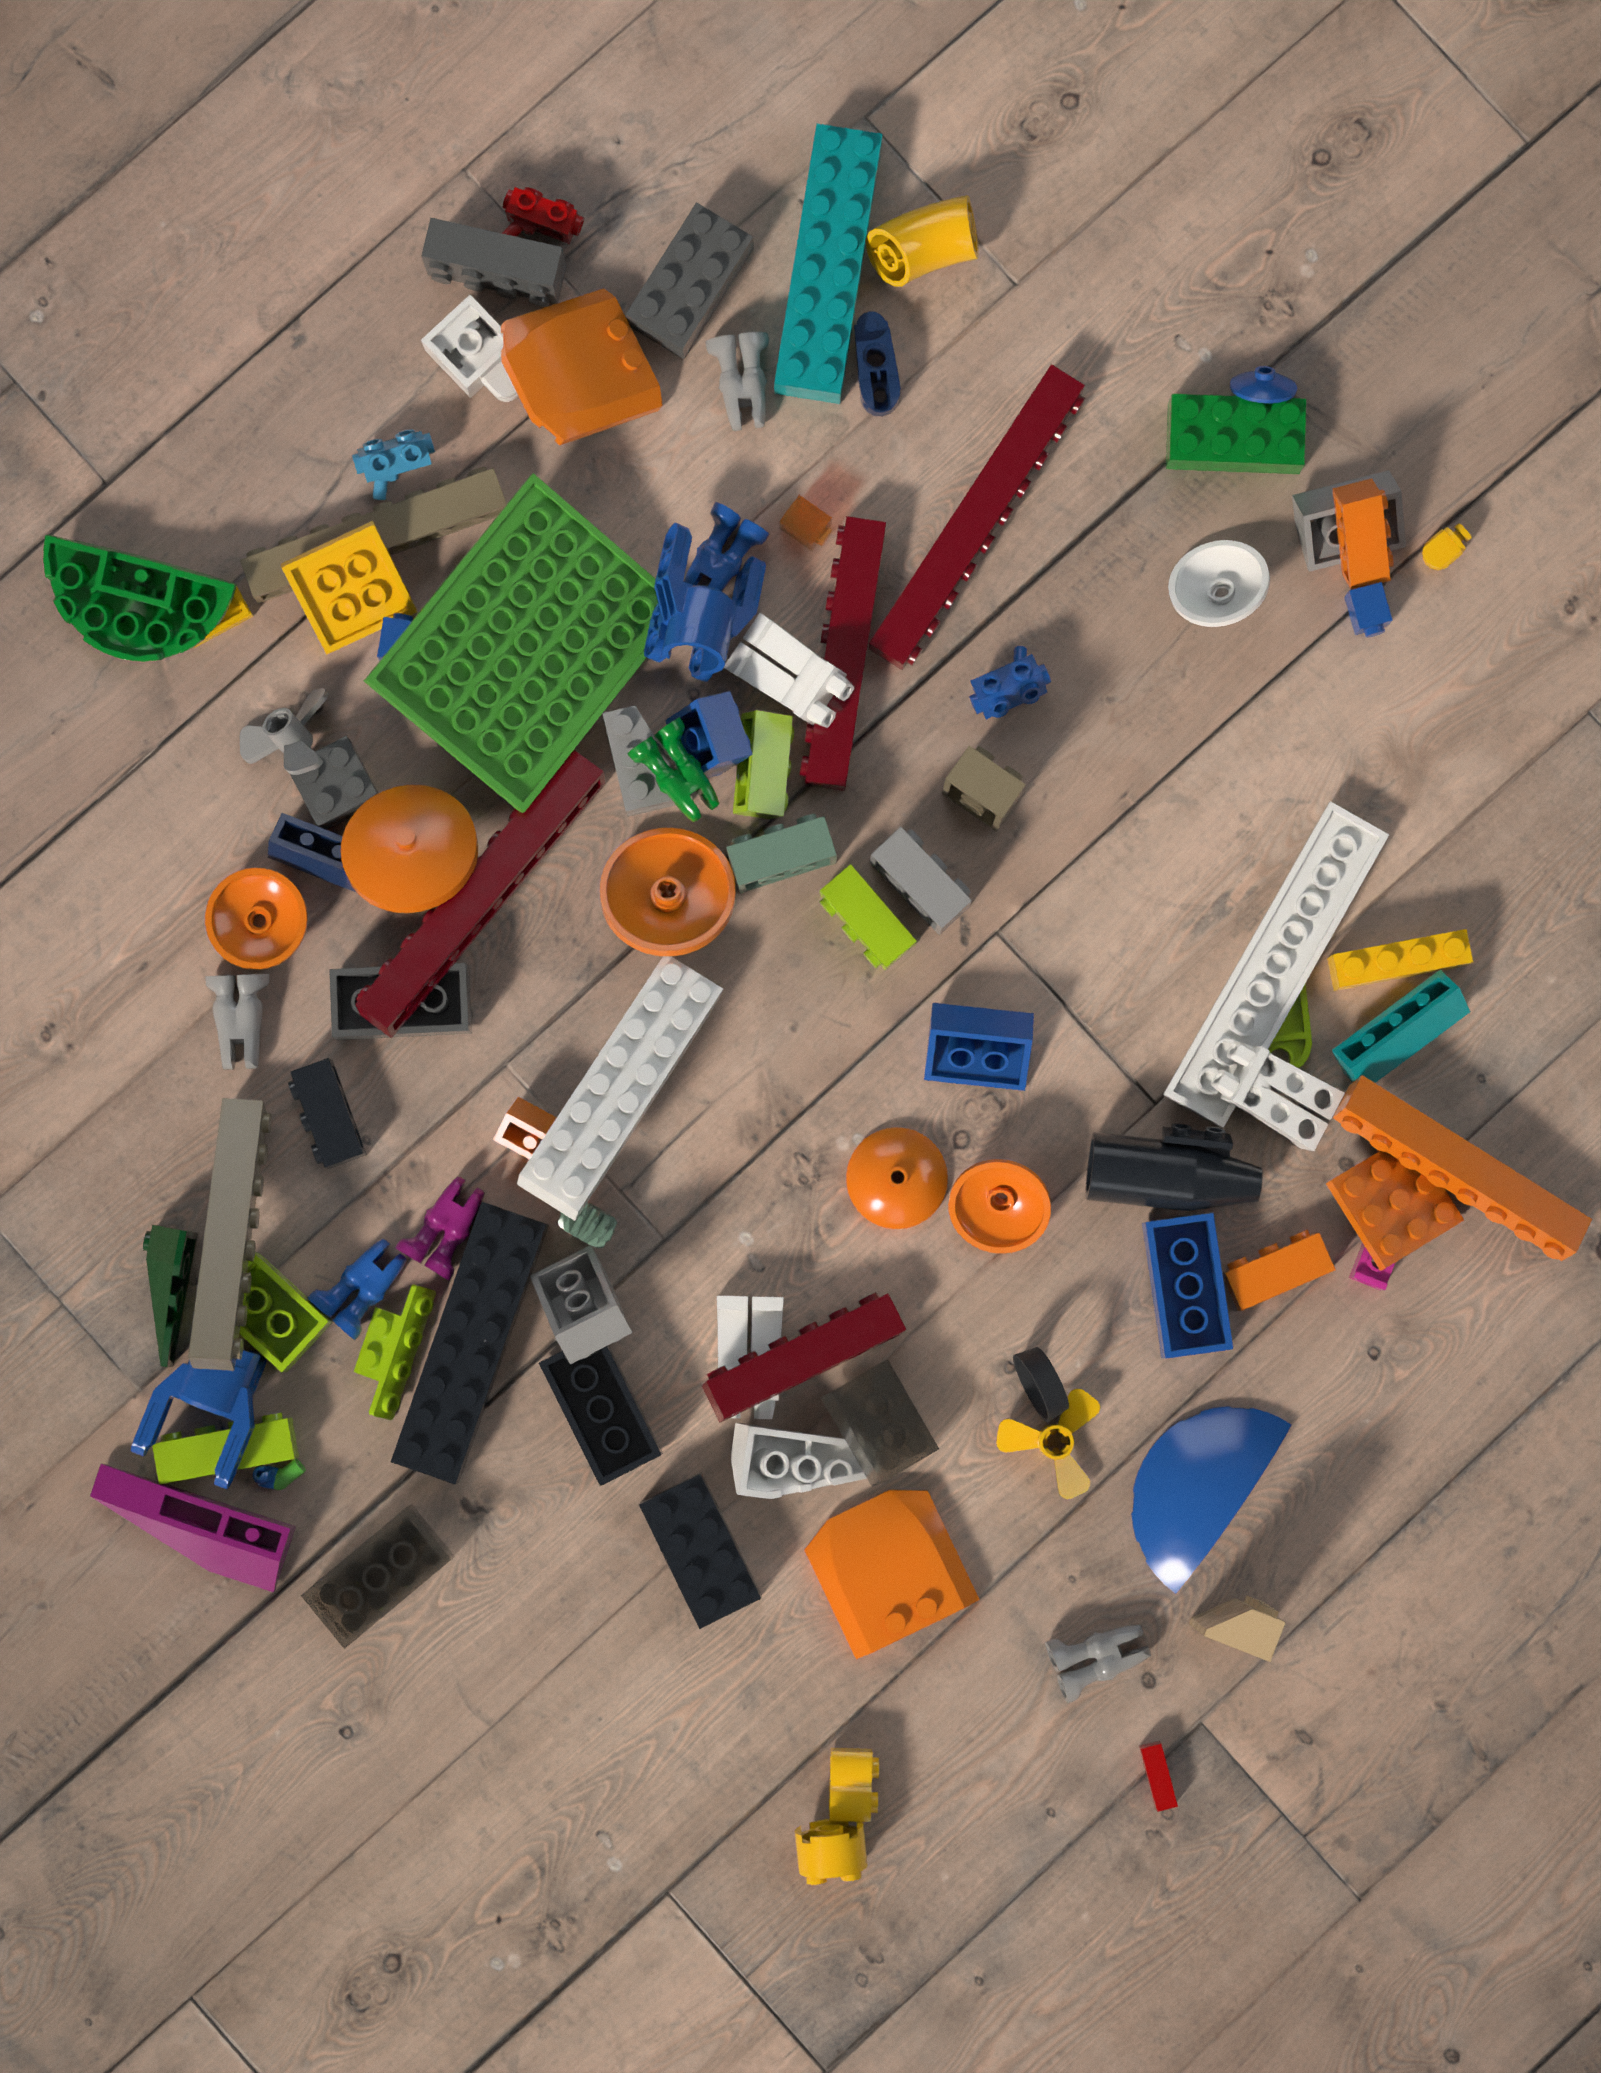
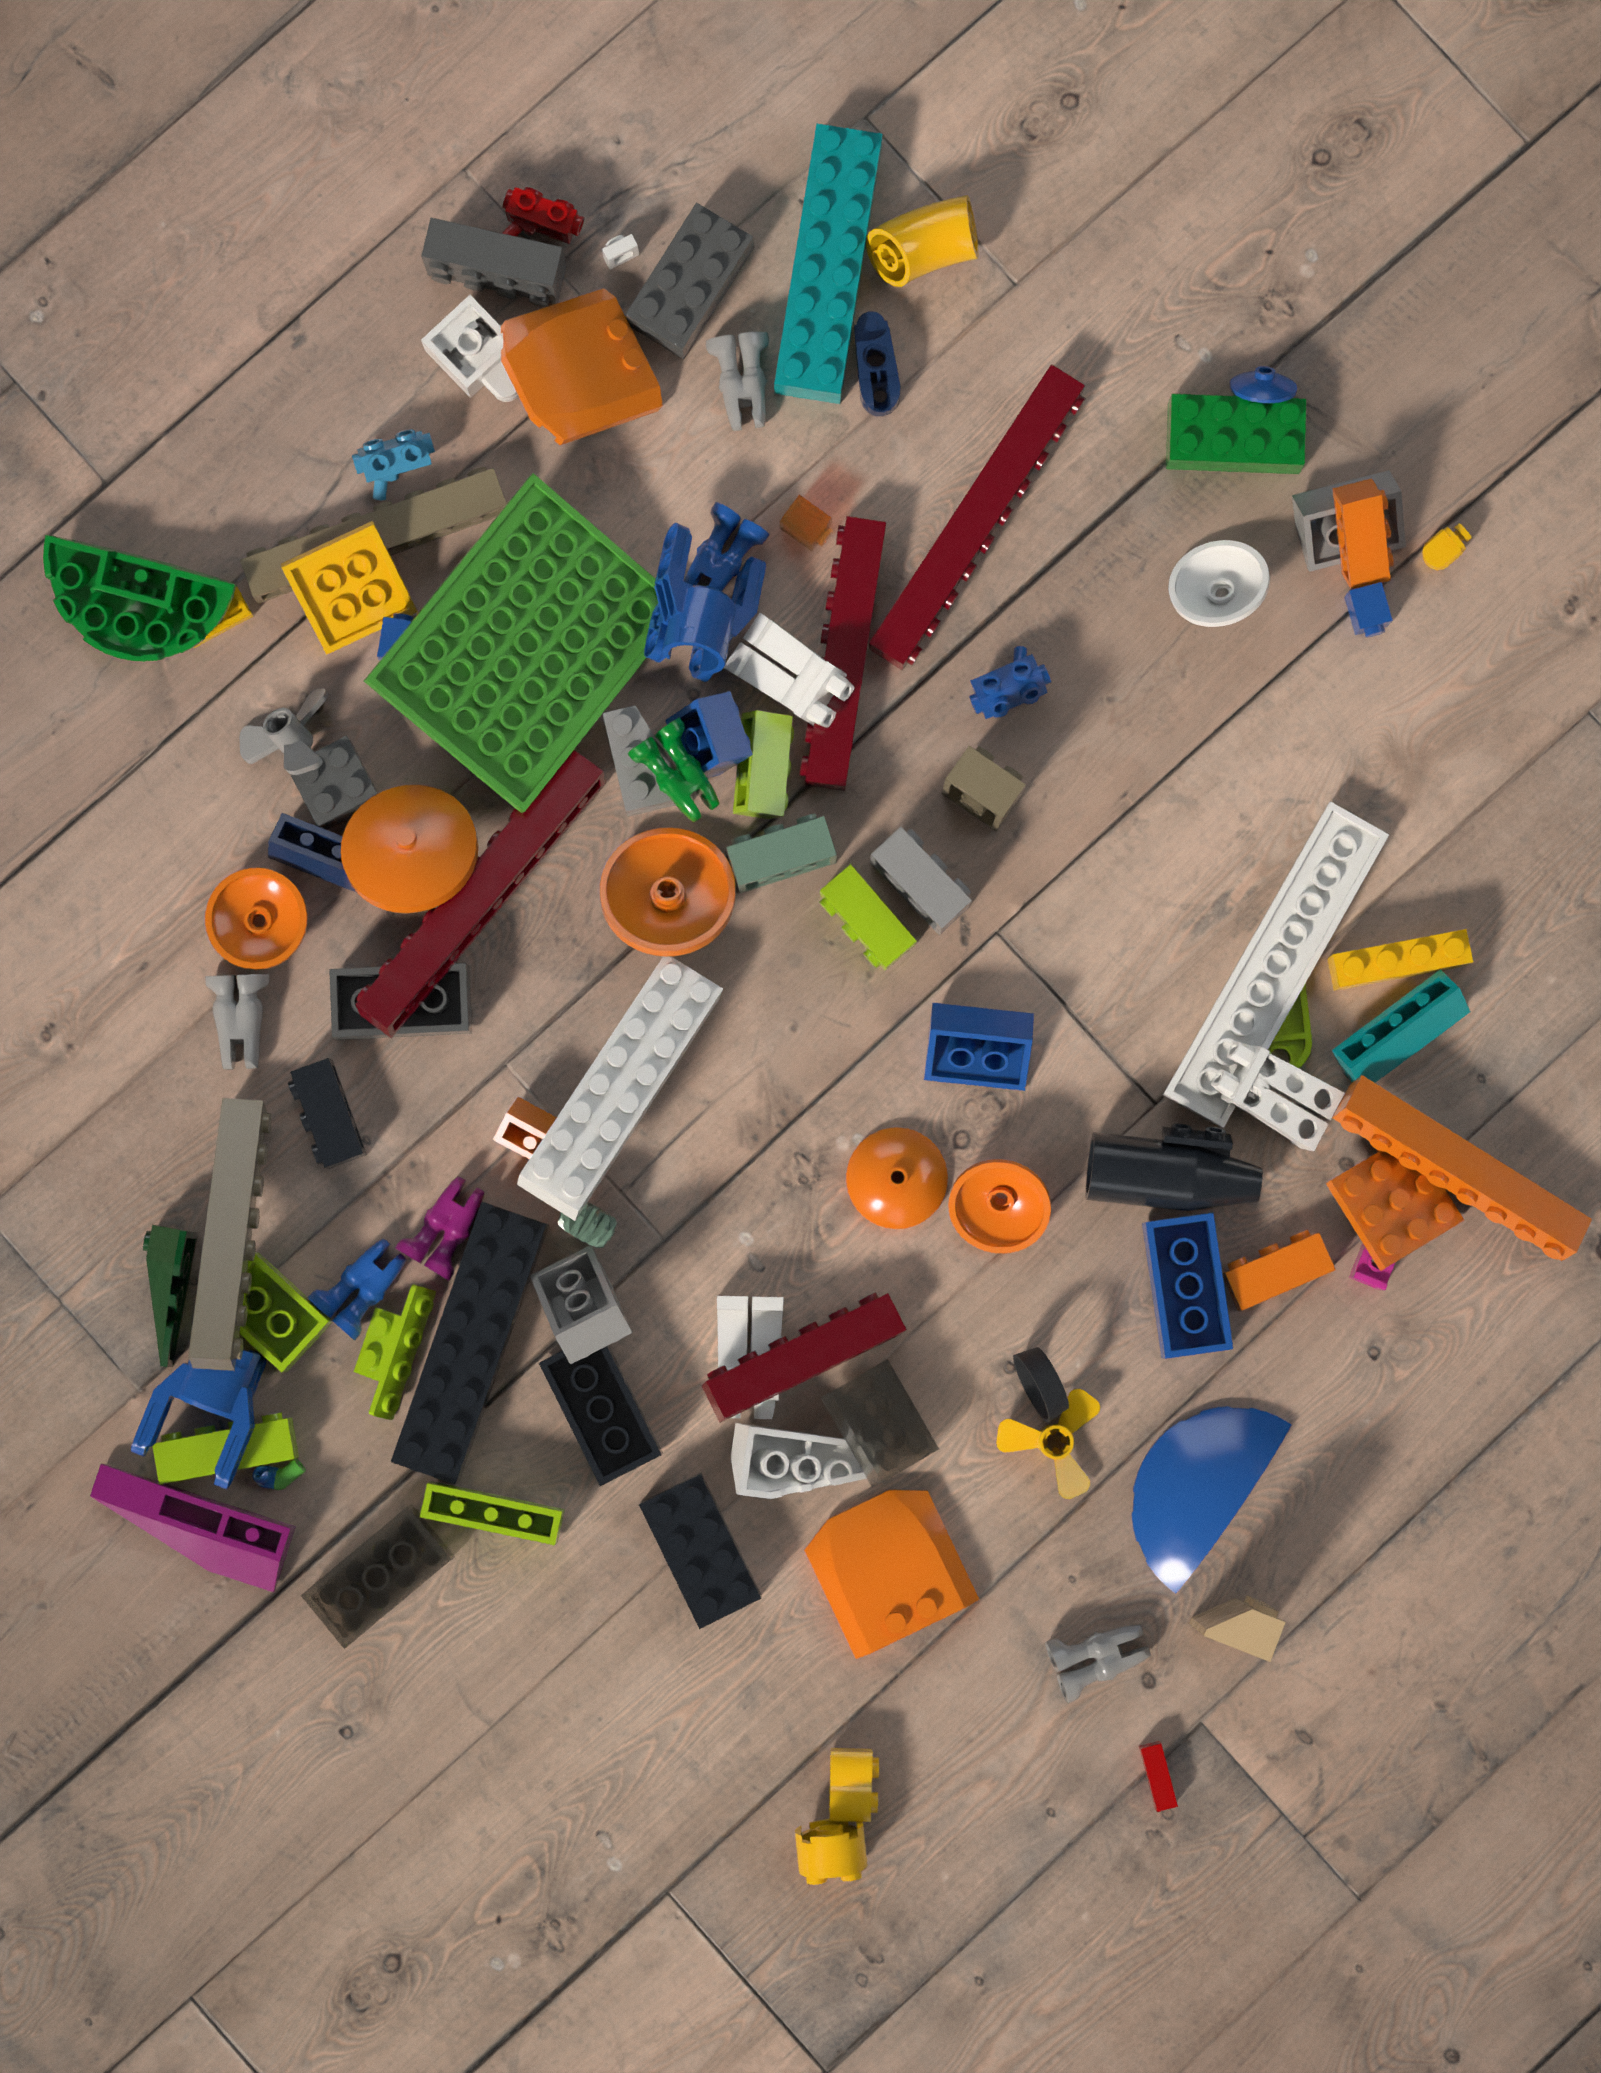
none -> lime brick [420,1481,565,1545]
none -> white plate [602,234,639,270]

